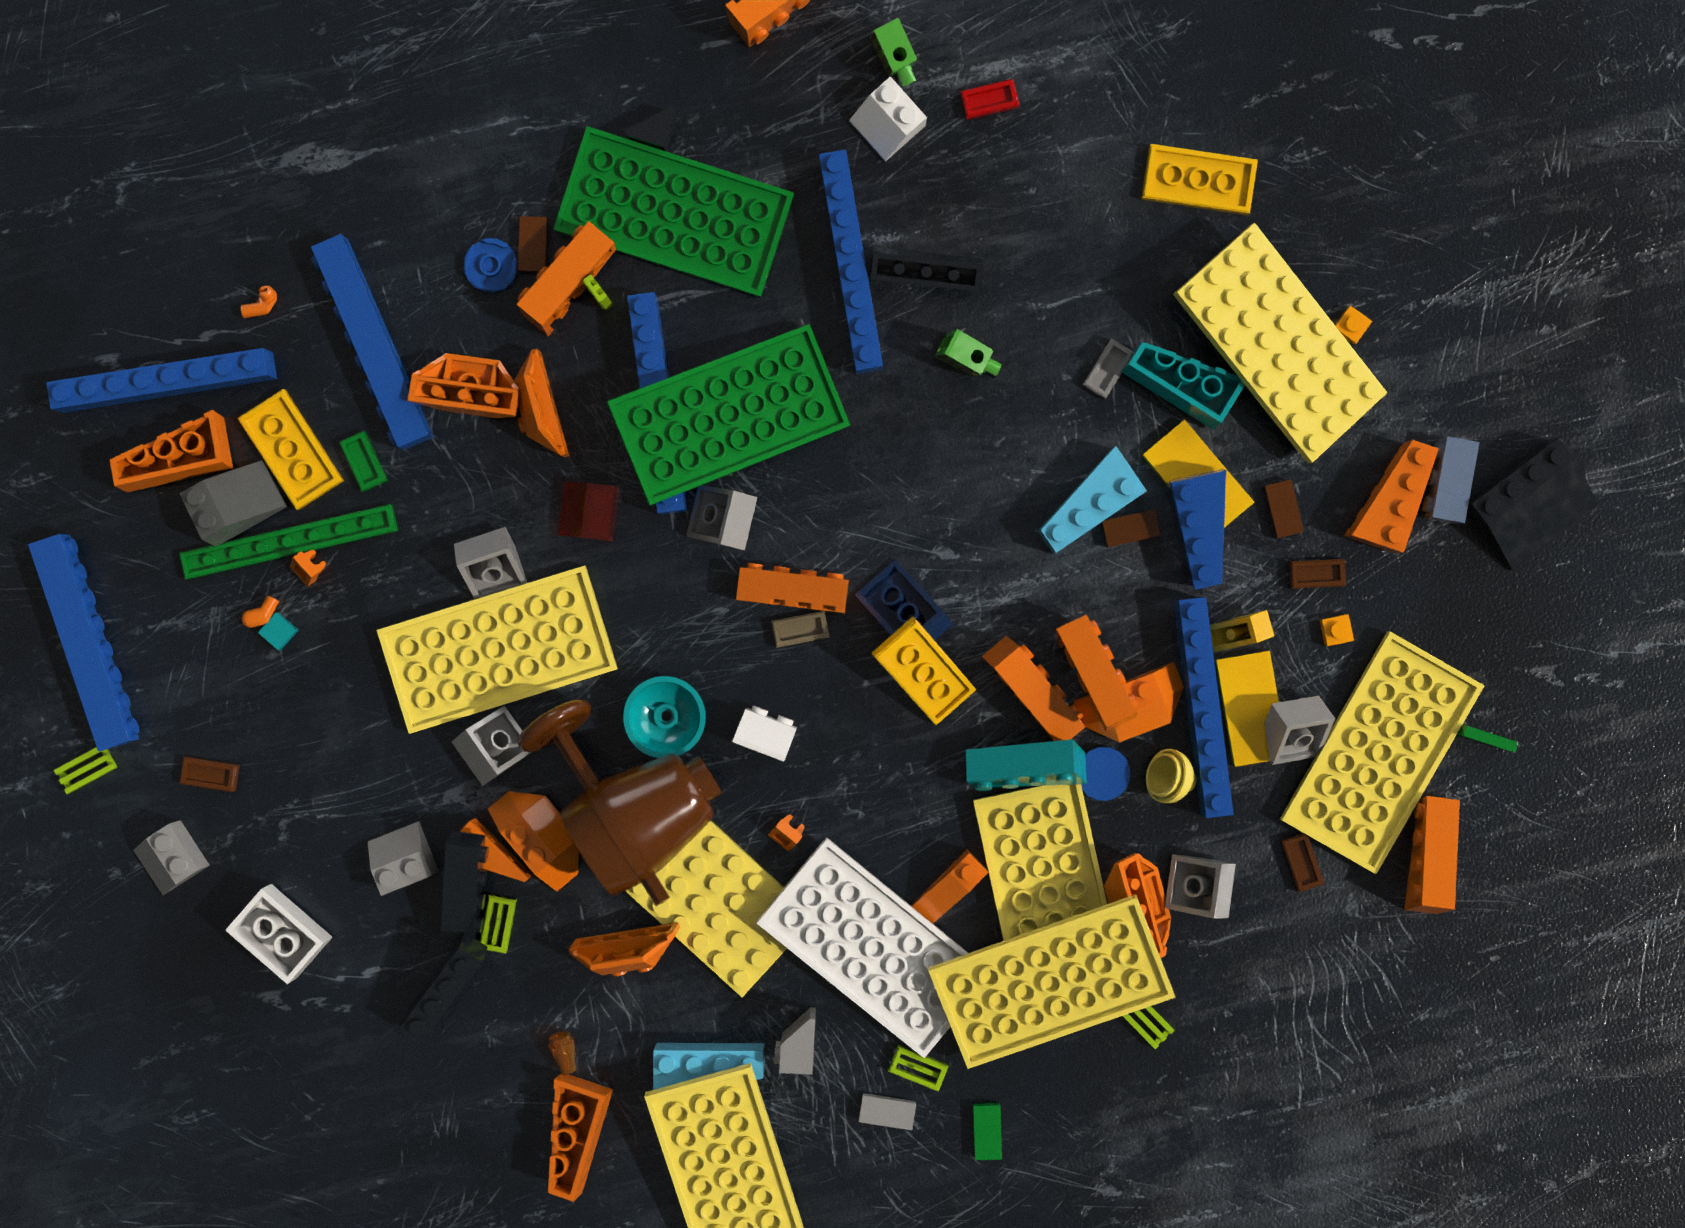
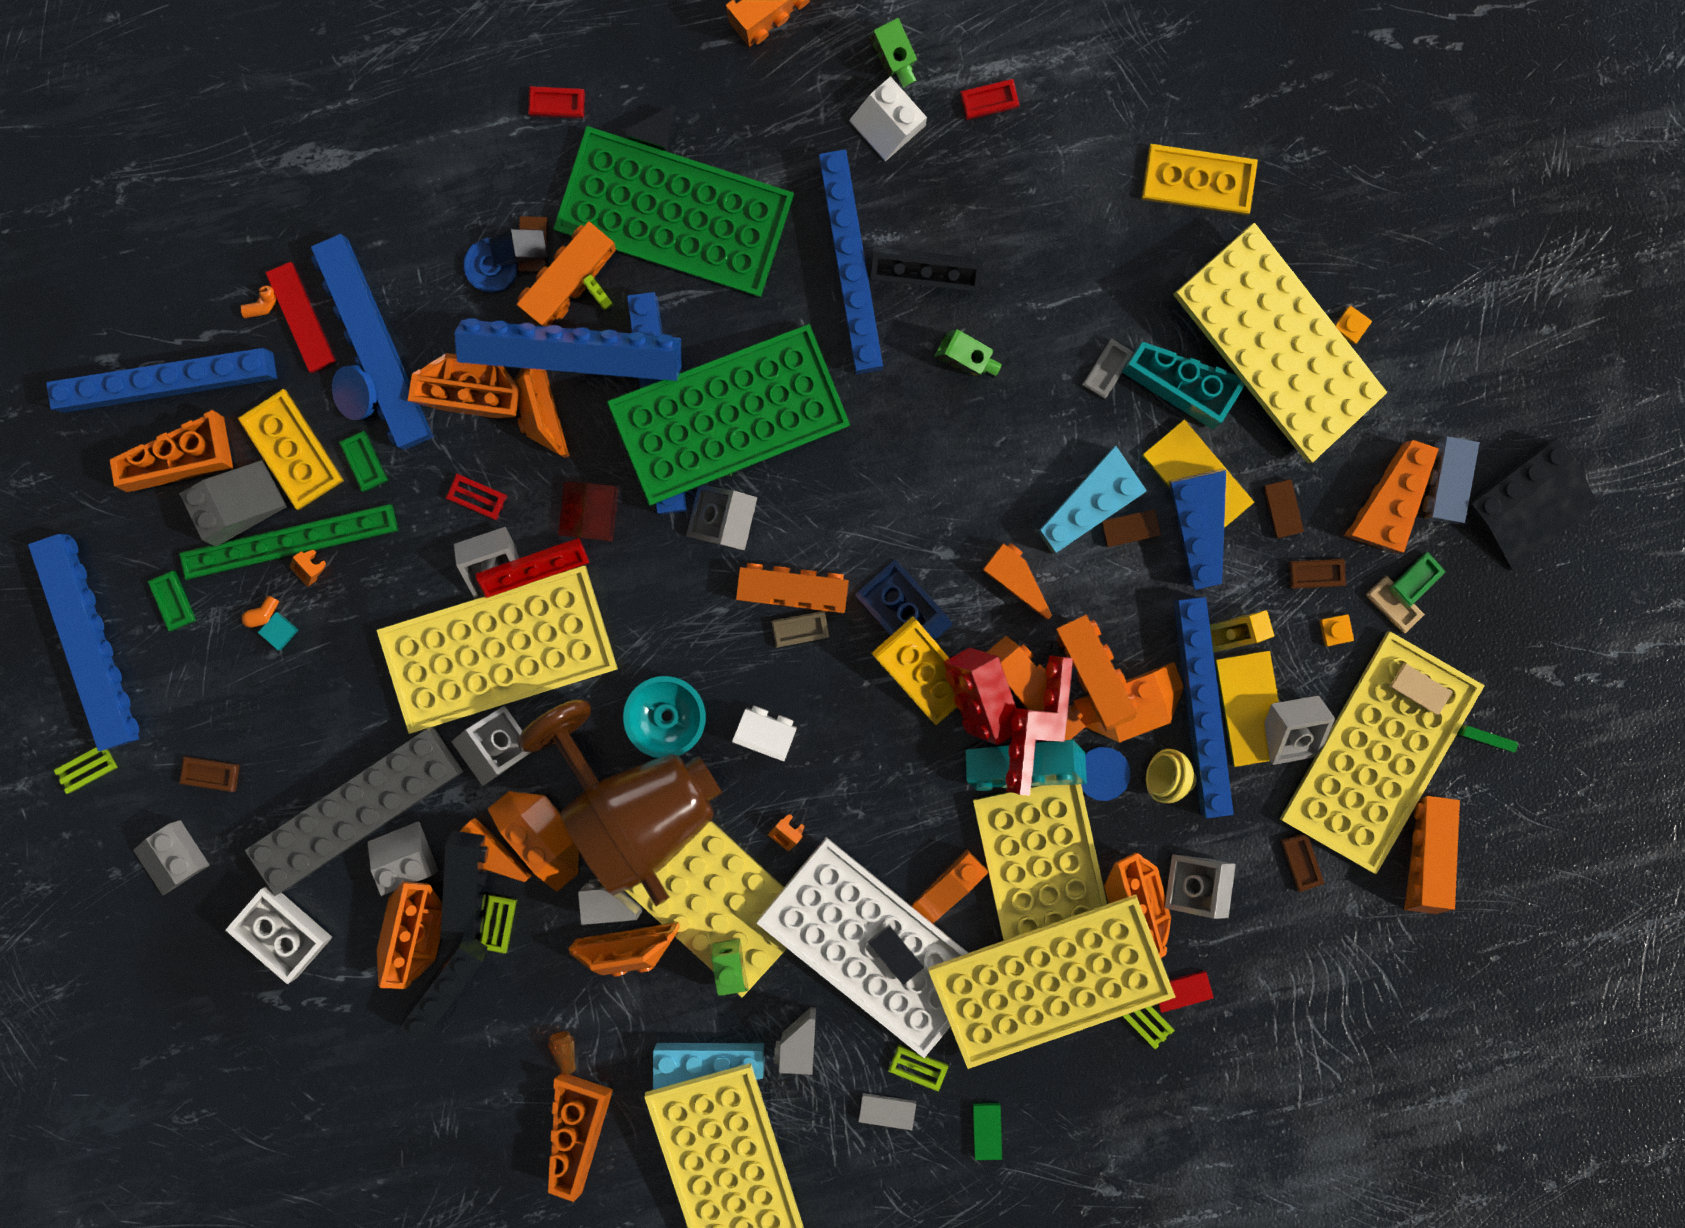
none -> green tile [147,571,196,631]
none -> dark grey brick [245,727,464,896]
none -> red tile [266,262,336,373]
none -> blue tile [332,365,377,420]
none -> orange wedge [377,882,442,989]
none -> red tile [446,473,508,520]
none -> blue brick [454,318,681,381]
none -> red tile [476,538,589,598]
none -> black slope [489,229,548,267]
none -> red tile [528,86,585,119]
none -> light grey slope [578,878,642,925]
none -> bright green torso [712,939,749,996]
none -> black tile [868,924,924,985]
none -> red brick [943,648,1016,745]
none -> orange slope [982,543,1052,619]
none -> bracket [1006,656,1073,795]
none -> red tile [1158,970,1214,1013]
none -> tan tile [1365,576,1425,633]
none -> green tile [1388,552,1446,608]
none -> tan tile [1389,663,1452,715]

